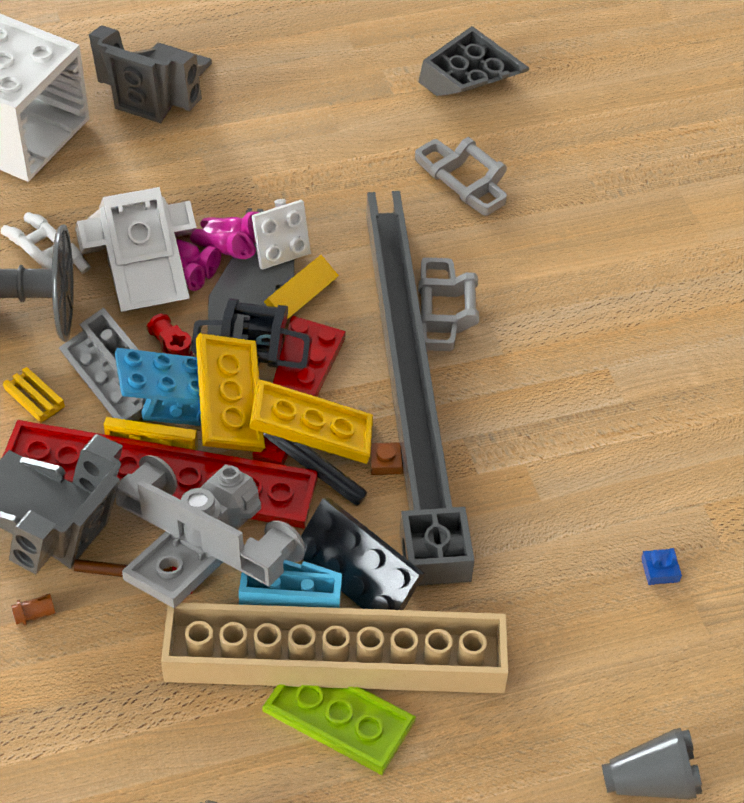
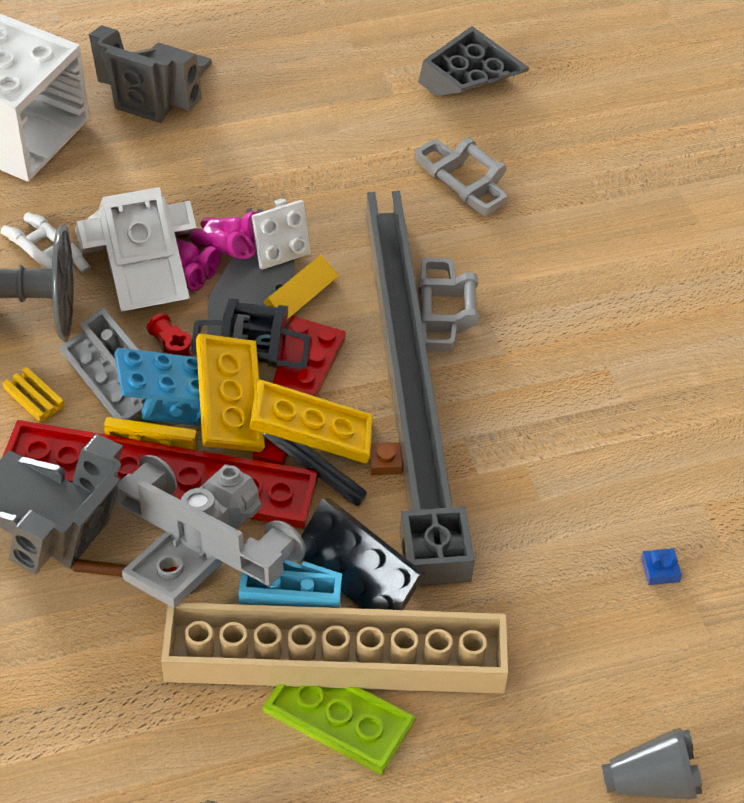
dark orange pin [11,593,56,626] -> none

